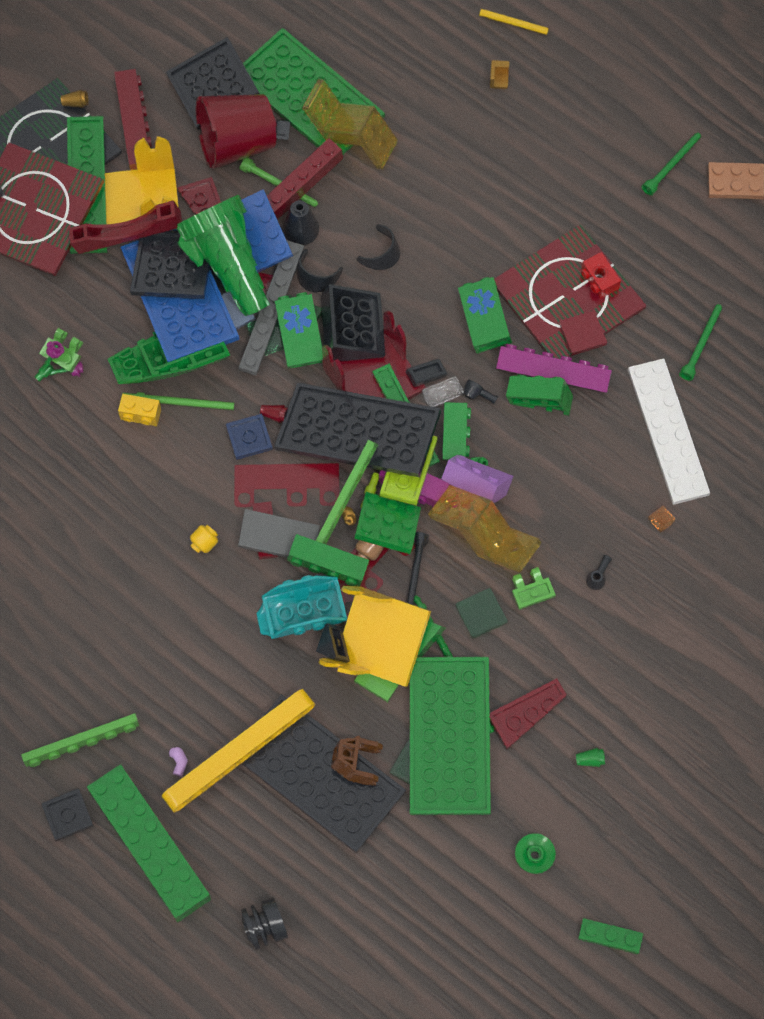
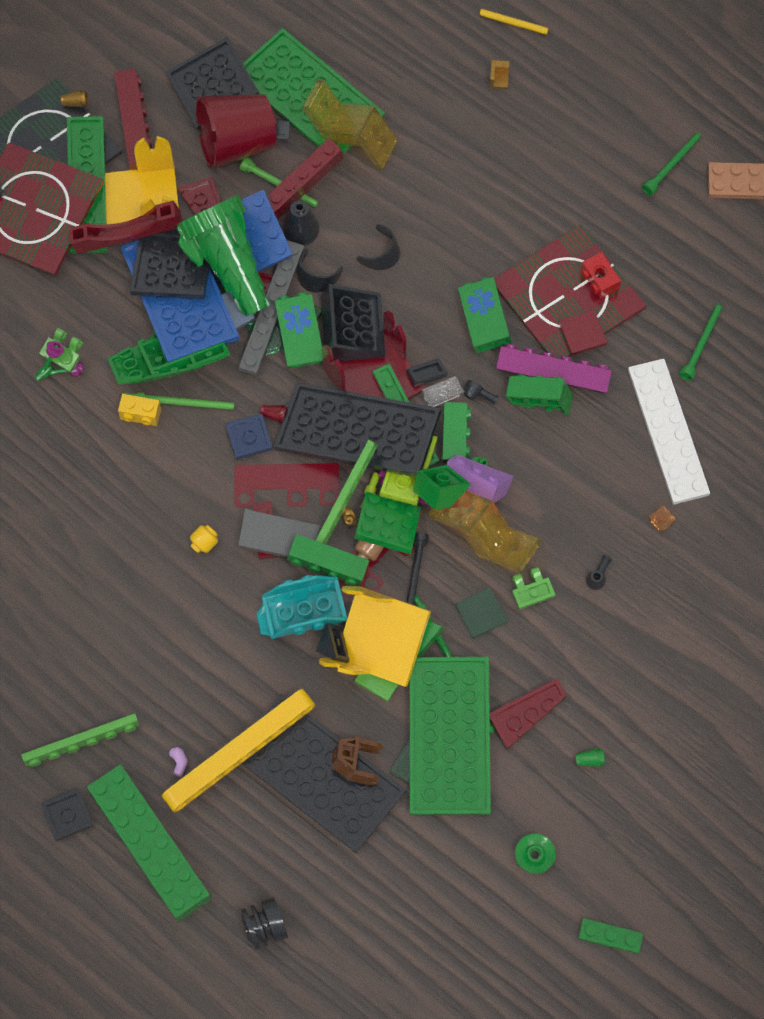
none -> green slope [413,465,470,510]

